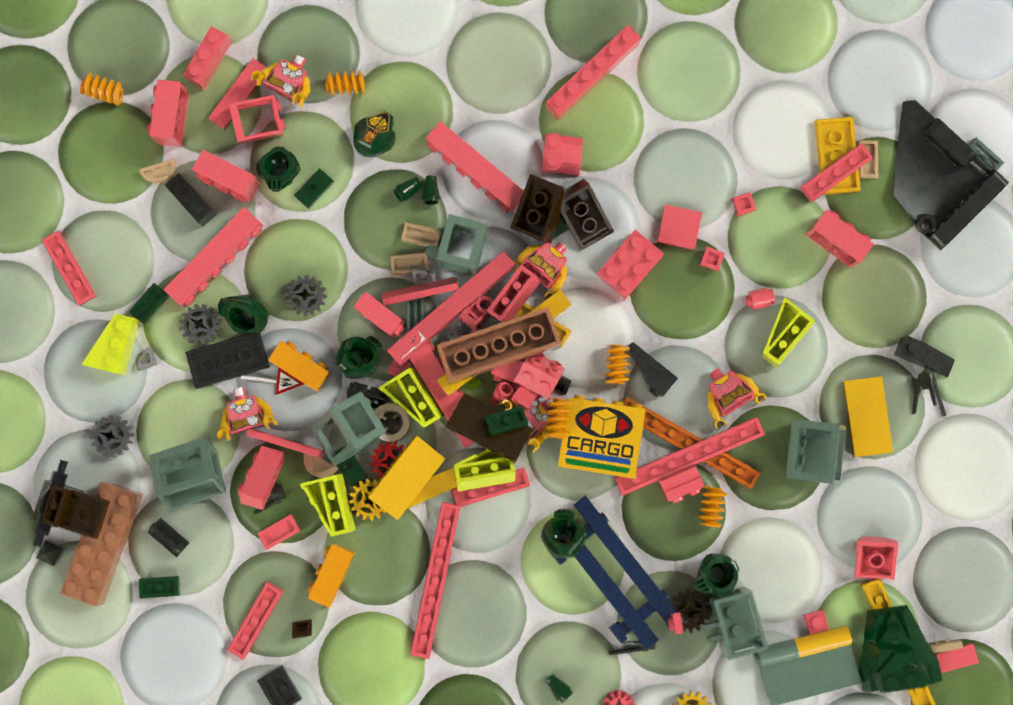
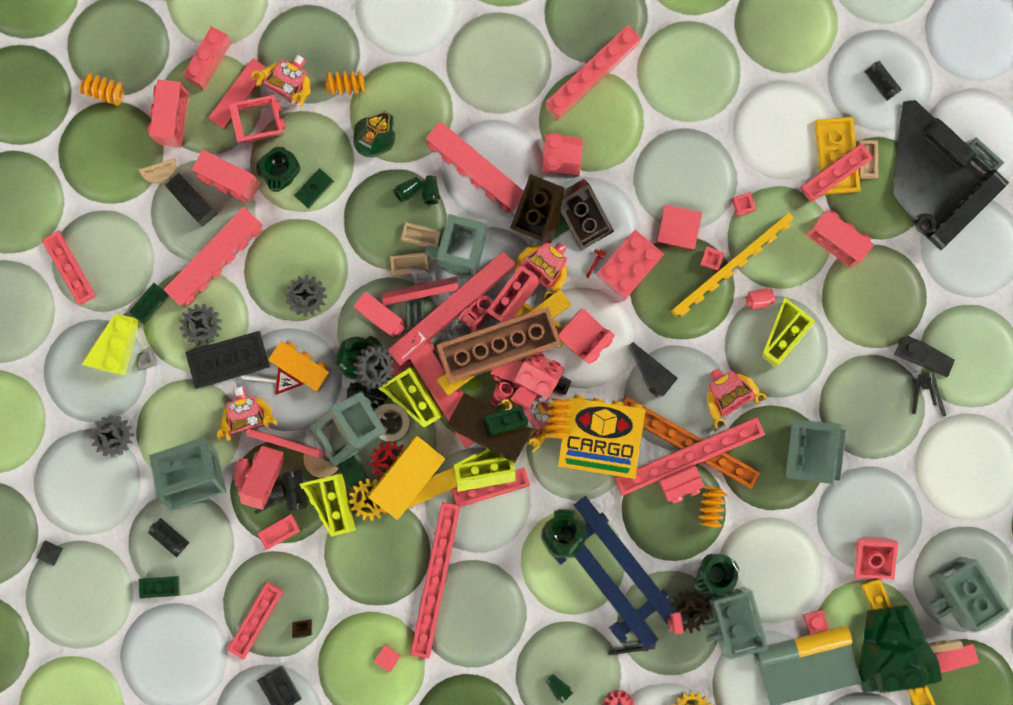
dark brown piece [33,460,110,547] -> none
nougat brick [60,481,143,607] -> none
dark green helmet [217,294,269,334] -> none
light orange brick [307,543,356,608] -> none
light orange piece [605,345,631,385] -> none
yellow tile [843,376,893,457] -> none
none -> coral brick [233,458,253,487]
none -> pearl dark grey hinge [282,470,307,511]
none -> dark grey gear [354,346,394,388]
none -> coral tile [374,645,401,672]
none -> coral bracket [558,309,615,364]
none -> red piece [586,249,607,279]
none -> yellow plate [671,212,794,317]
none -> pearl dark grey hinge [864,61,902,101]
none -> sand green piece [929,557,1010,632]

